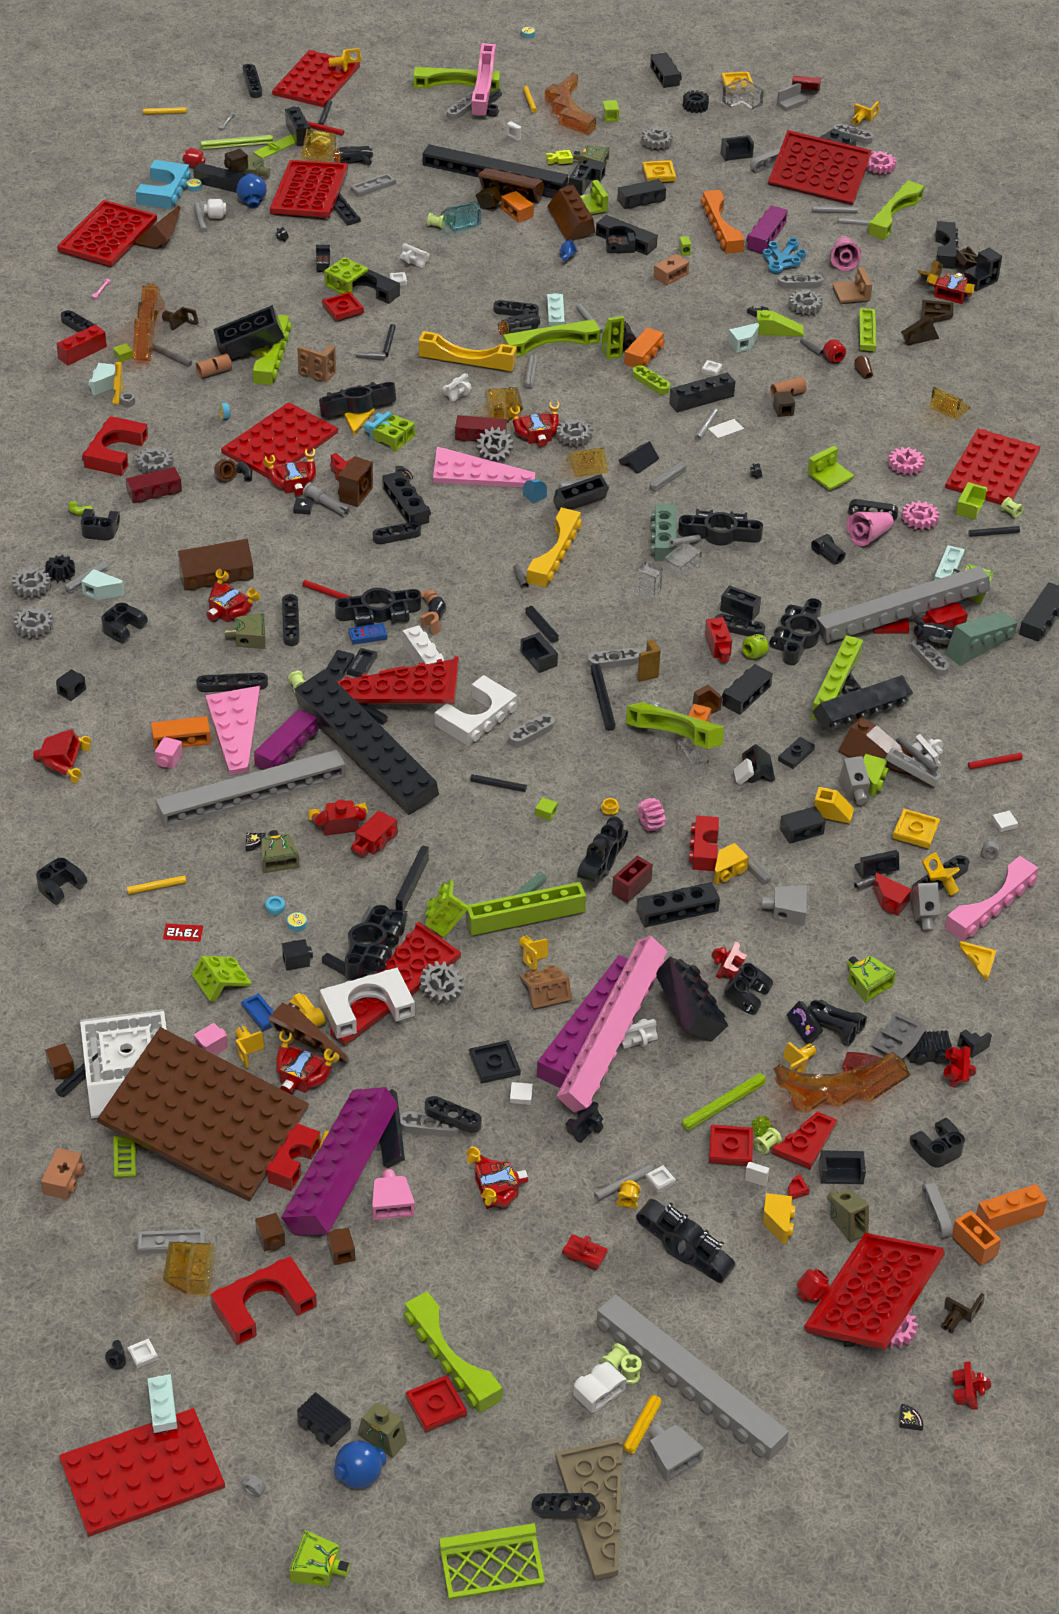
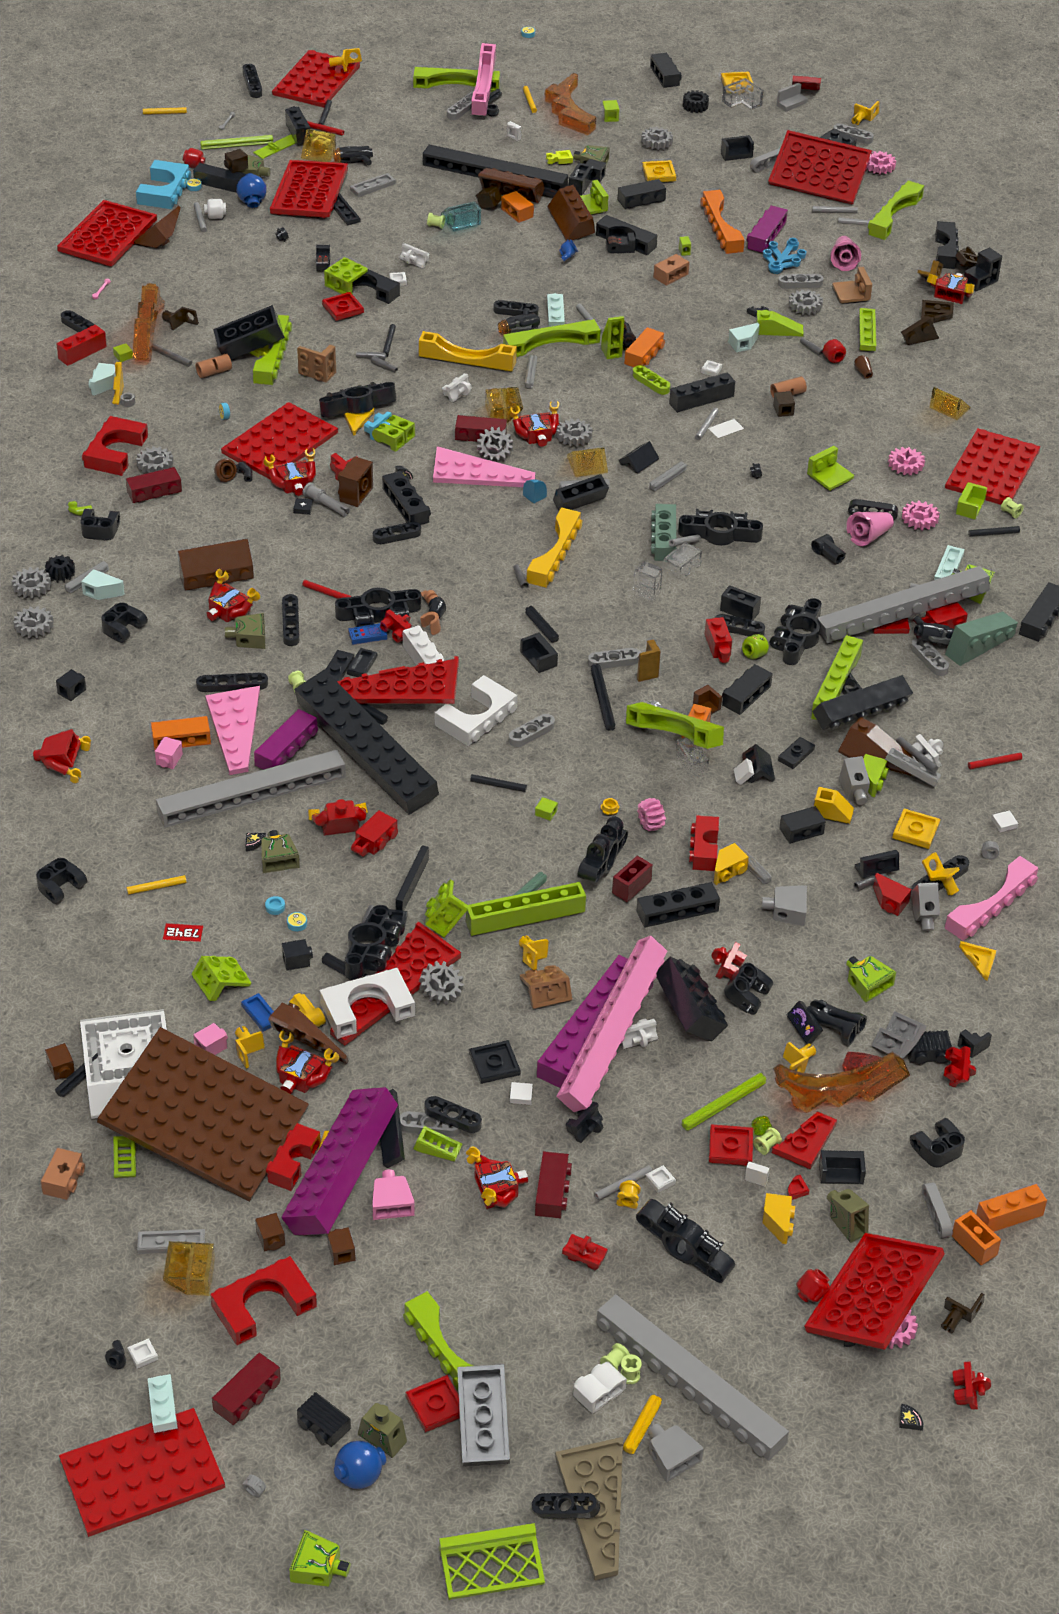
none -> dark red brick [212,1352,281,1426]
none -> flat silver pin [371,356,398,372]
none -> red hips [380,609,412,643]
none -> lime slope [413,1126,463,1162]
none -> brick [457,1364,510,1466]
none -> dark red brick [535,1151,572,1219]

